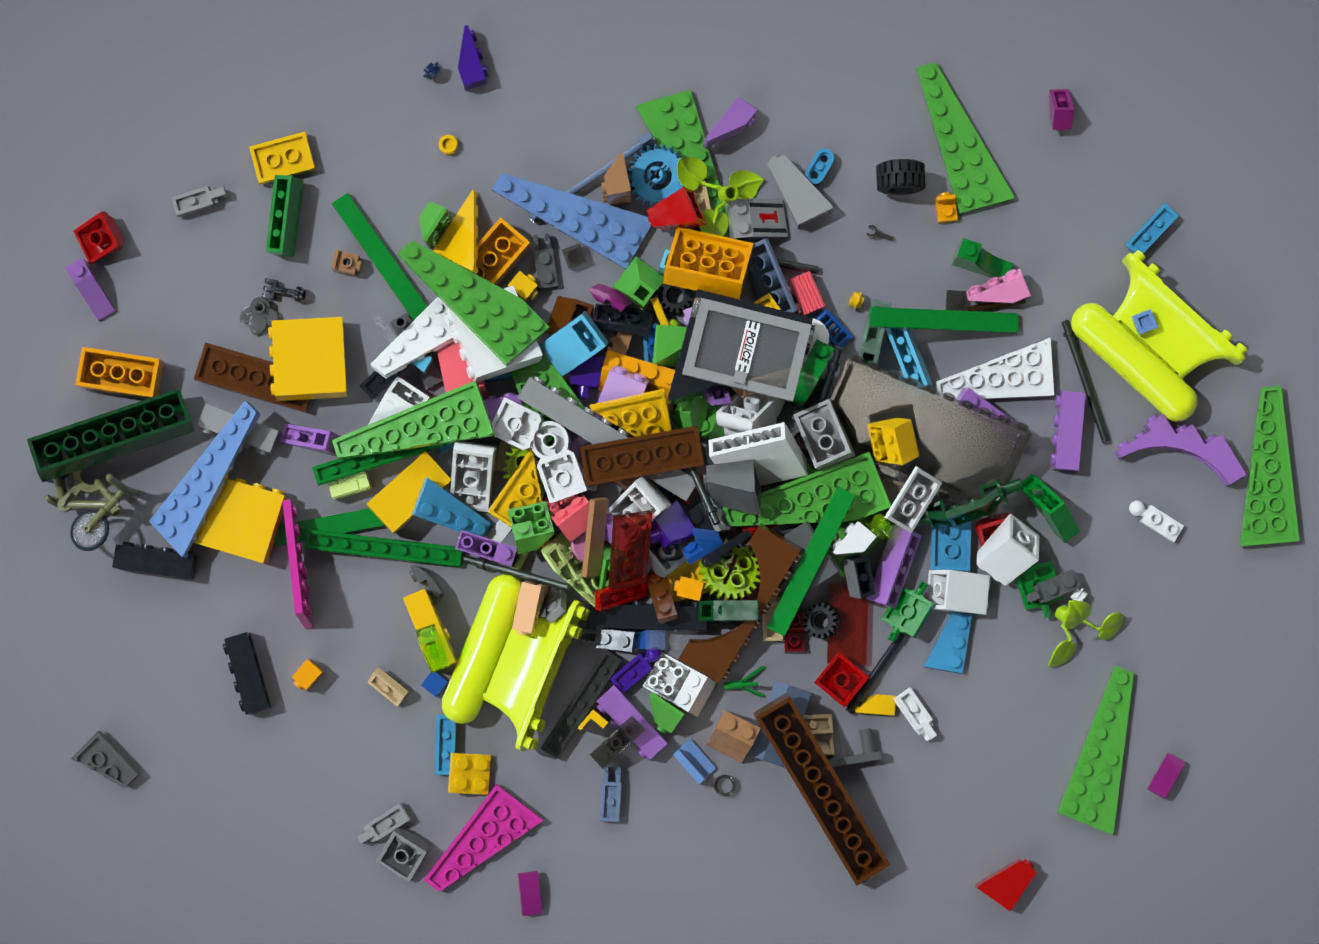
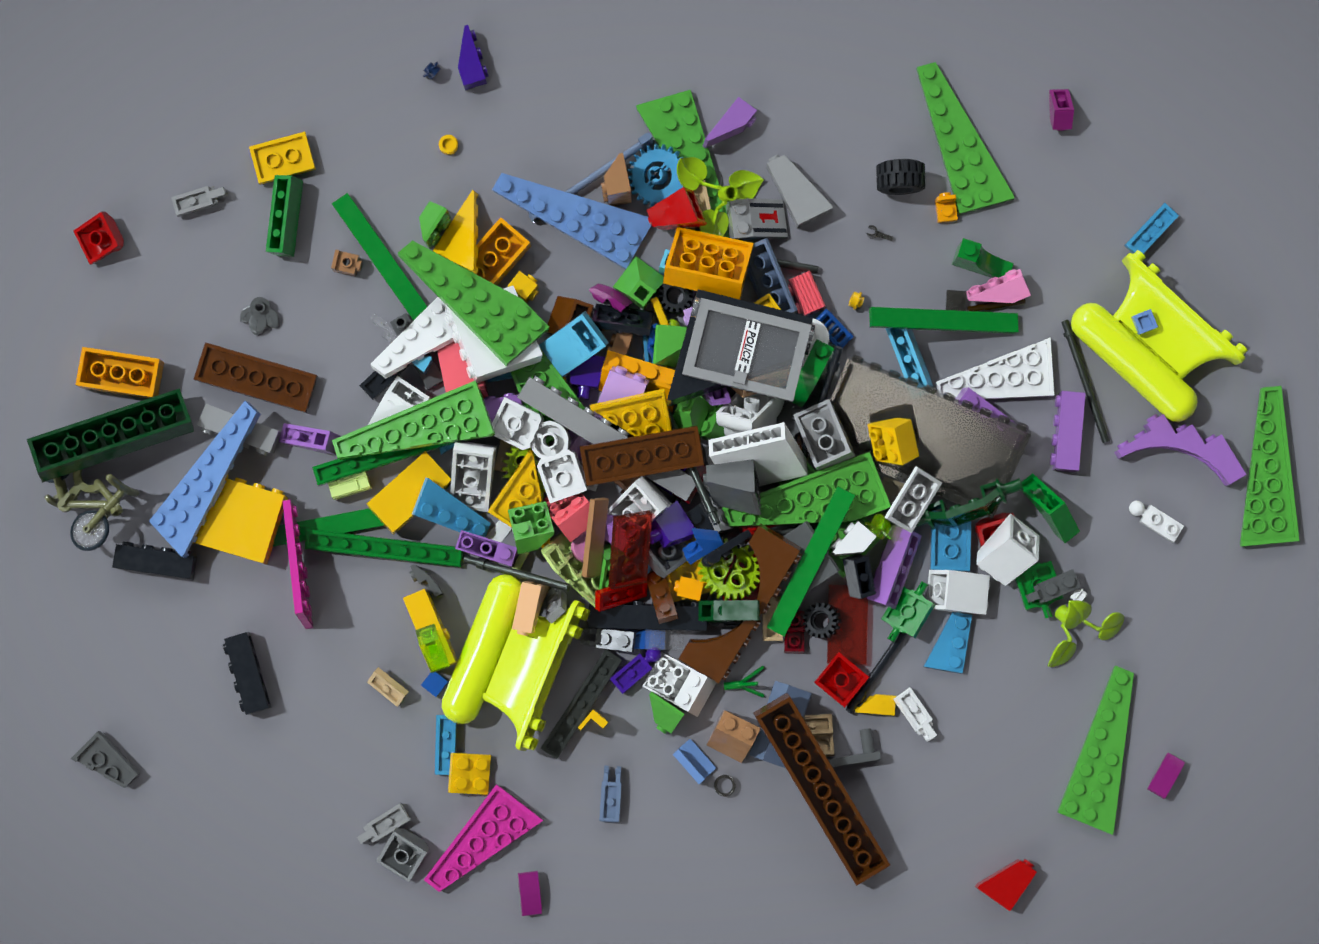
medium lavender slope [65,258,116,321] -> none
black hinge [261,278,306,302] -> none
yellow brick [268,317,347,401] -> none
light orange brick [292,659,324,690] -> none
dark grey hinge [533,234,558,290] -> none
clear smoke plate [562,244,587,269] -> none
clear smoke slope [589,716,645,769] -> none
medium lavender brick [597,685,668,759] -> none
dark azure plate [805,148,834,185] -> none
sand green arch [856,298,892,370] -> none

